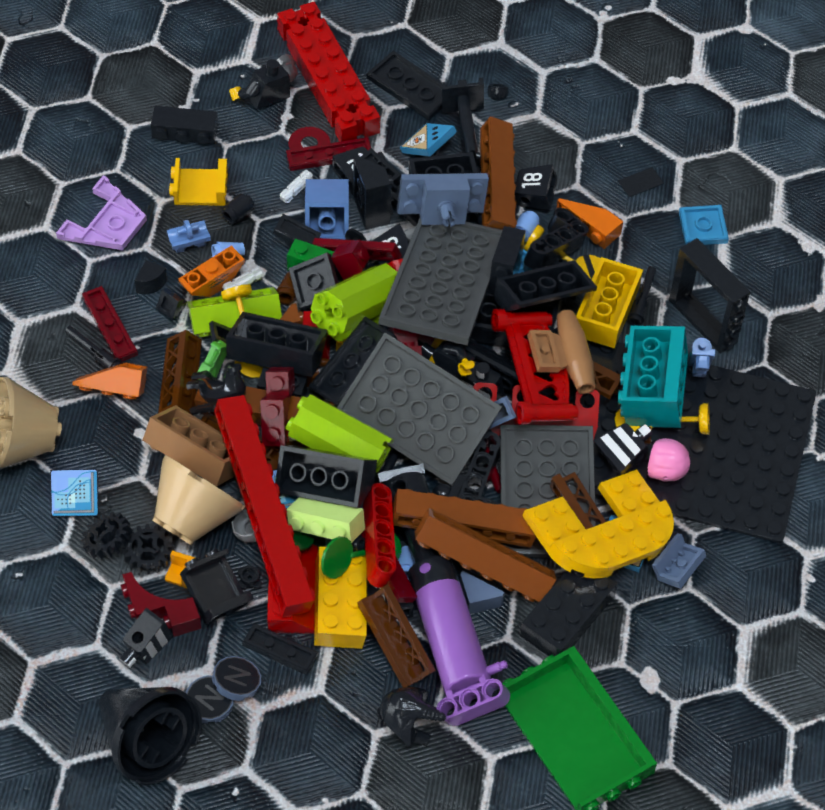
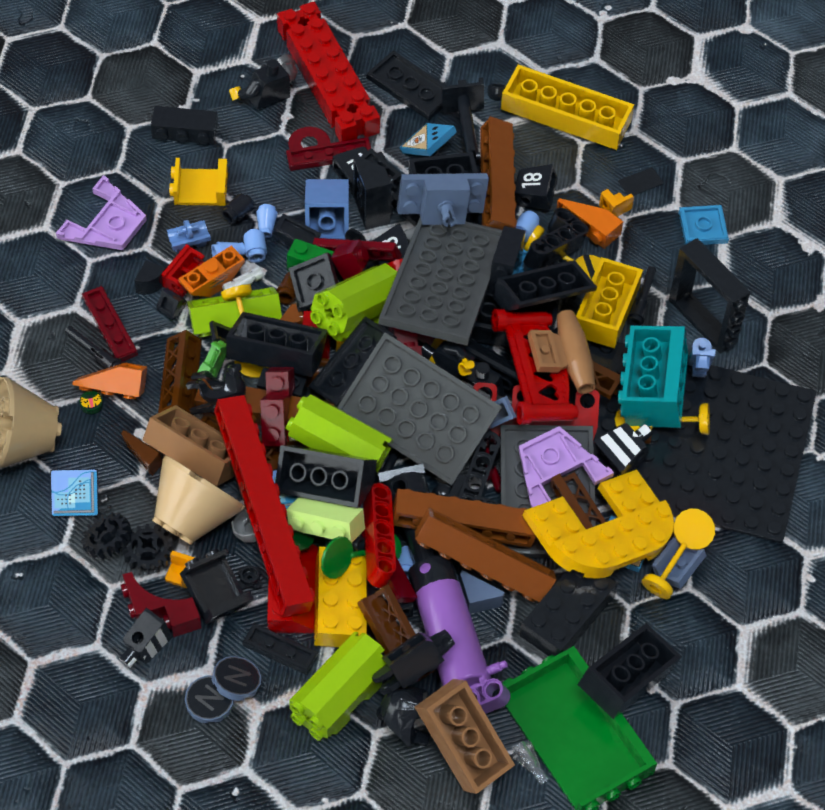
black cone [98,687,202,785] -> none
white axle [280,170,313,203] -> none
bright pink piece [647,438,690,482] -> none
none -> tile [79,391,103,414]
none -> reddish brown slope [121,430,162,476]
none -> red hinge [162,244,205,297]
none -> light blue brick [243,229,267,263]
none -> light blue cone [256,204,278,238]
none -> lime brick [289,632,386,741]
none -> black hinge [372,629,455,695]
none -> medium nougat brick [415,679,515,794]
none -> yellow brick [501,64,634,150]
none -> clear cone [511,740,549,785]
none -> lavender wing [518,426,614,508]
none -> black brick [577,623,682,719]
none -> light orange panel [599,189,634,217]
none -> yellow piece [641,509,715,600]

